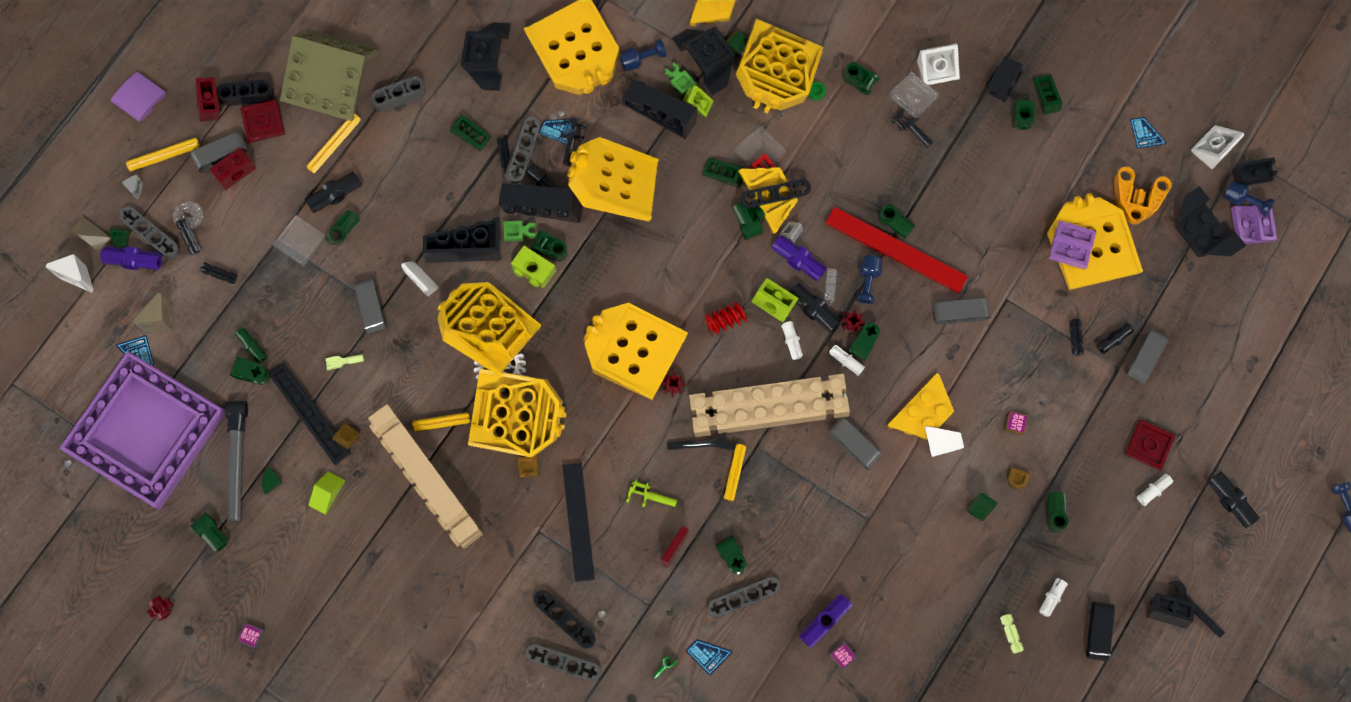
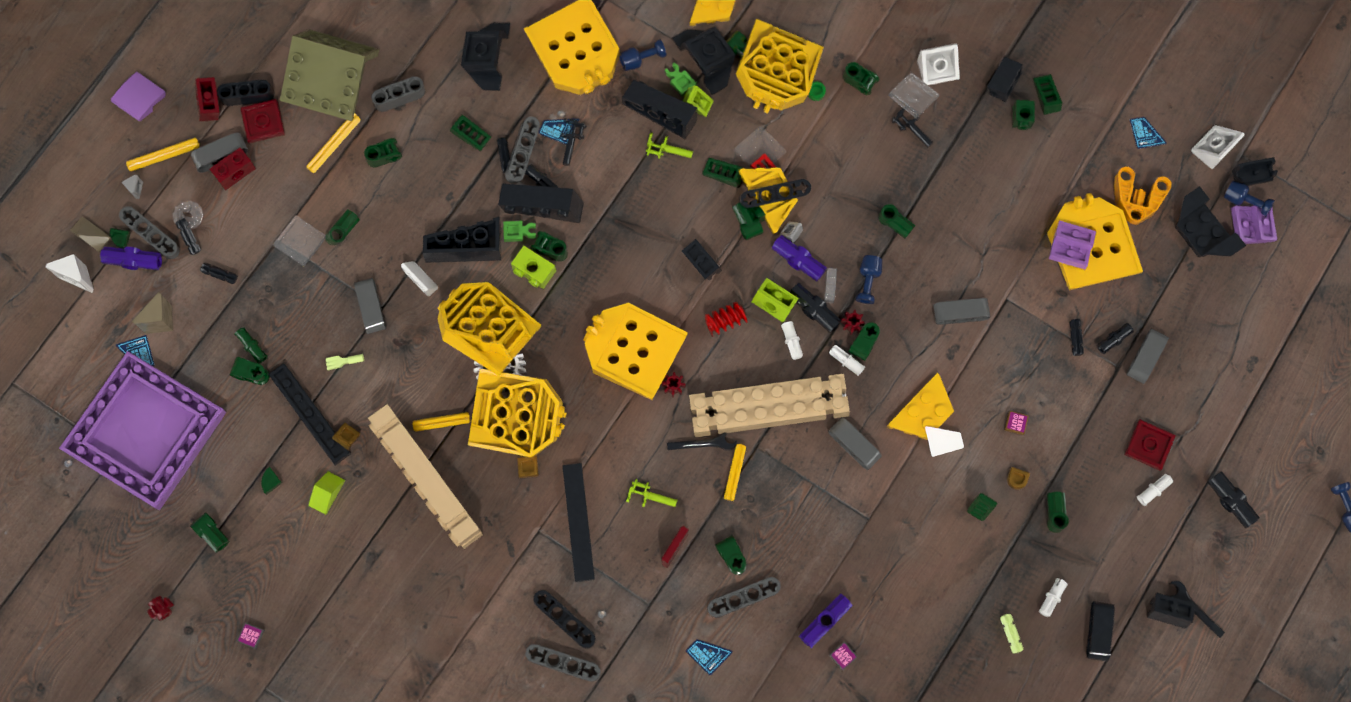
dark grey piece [225,401,248,522] -> none
black piece [305,171,362,214] -> none
yellow hinge [567,137,659,221] -> none
green hand [653,654,678,679] -> none
red tile [825,207,968,294] -> none
none -> dark green piece [364,138,402,168]
none -> lime piece [646,132,693,159]
none -> black hinge [682,239,722,280]

